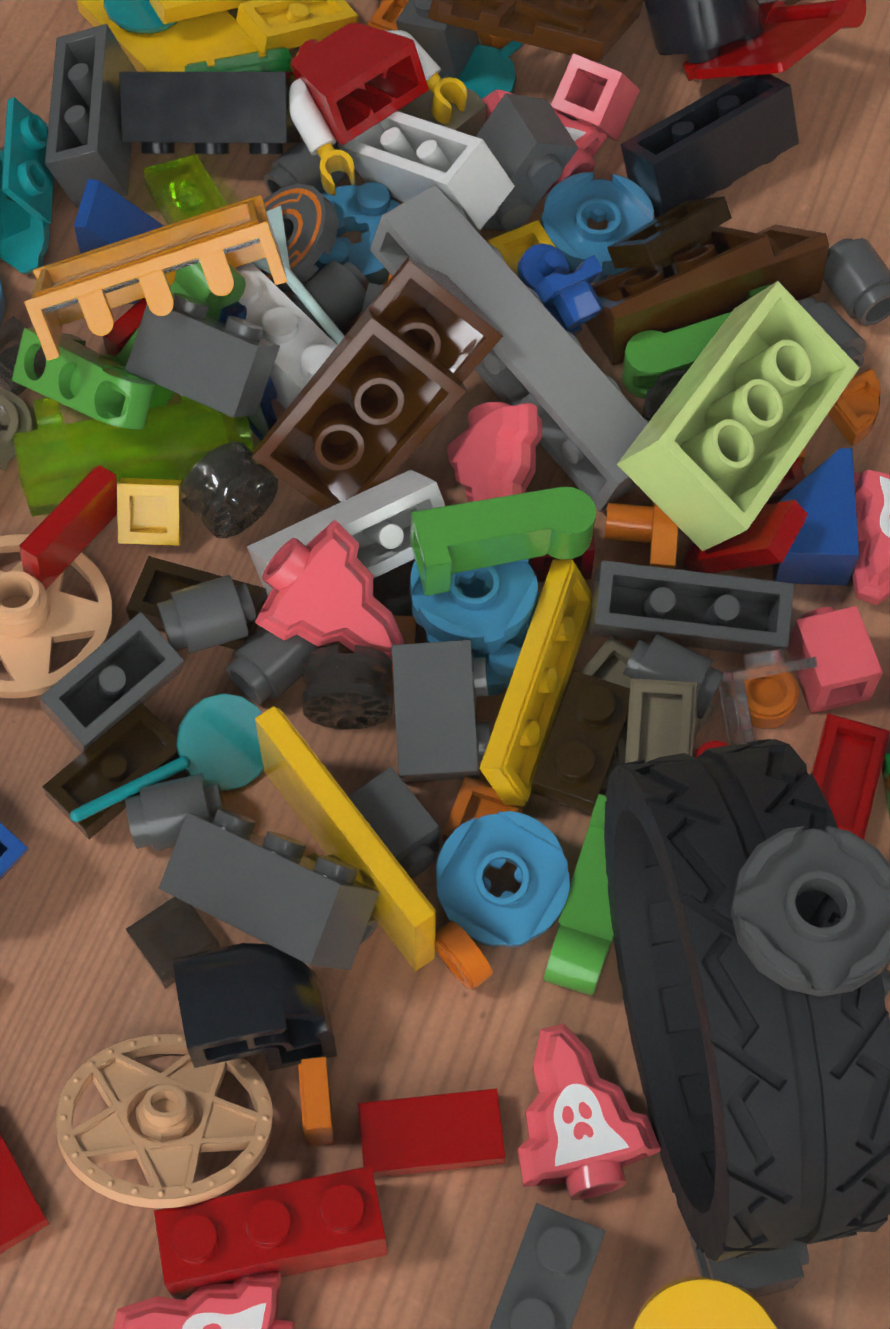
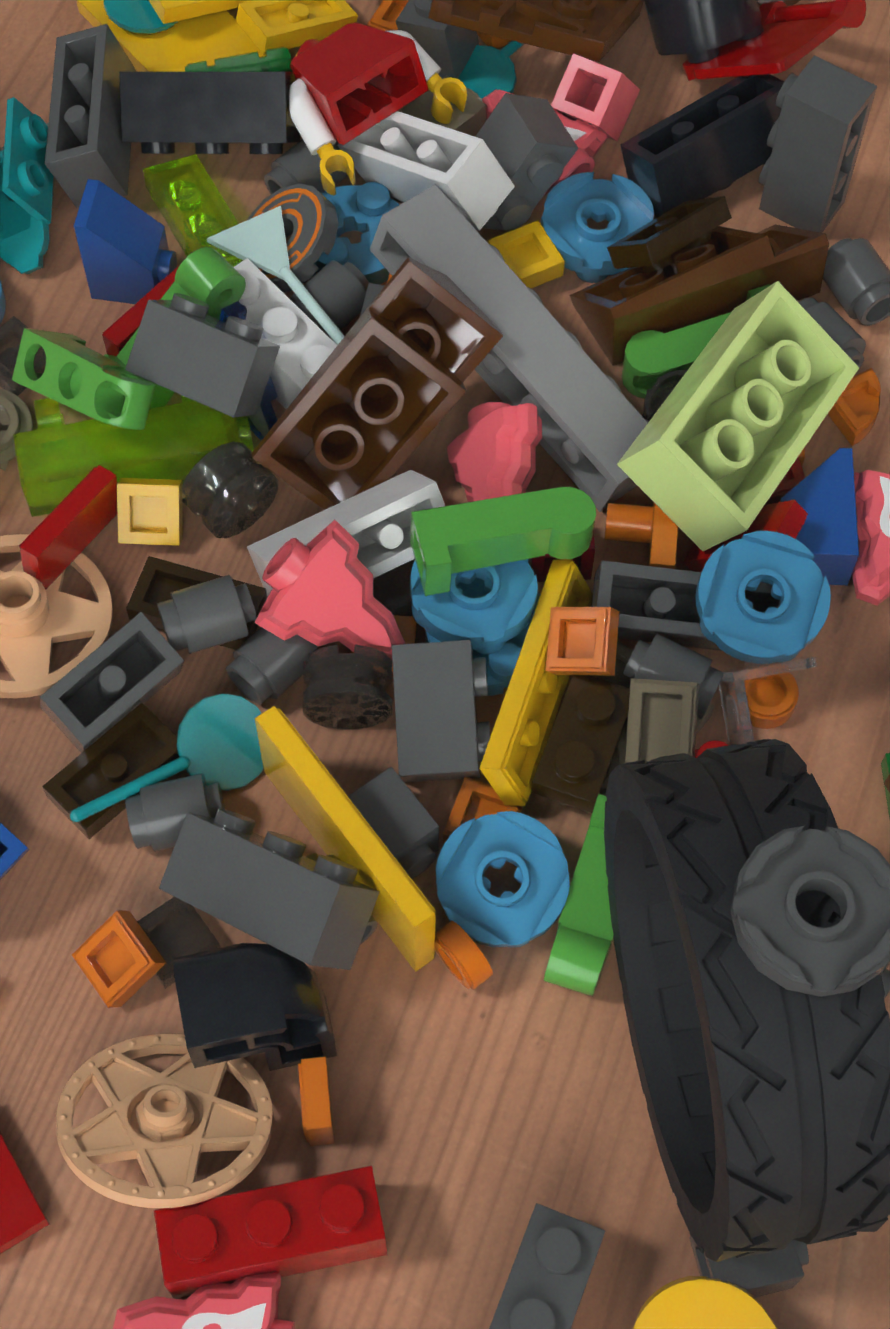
light orange window [24,194,287,361] -> none
red tile [358,1088,506,1178] -> none
blue hips [517,243,604,337] -> none
coral rock [517,1023,661,1200] -> none
coral brick [786,606,883,714] -> none
red tile [811,713,890,840] -> none
none -> orange tile [72,910,166,1008]
none -> orange tile [546,607,620,676]
none -> dark azure plate [696,531,831,664]
none -> dark grey brick [759,55,877,233]

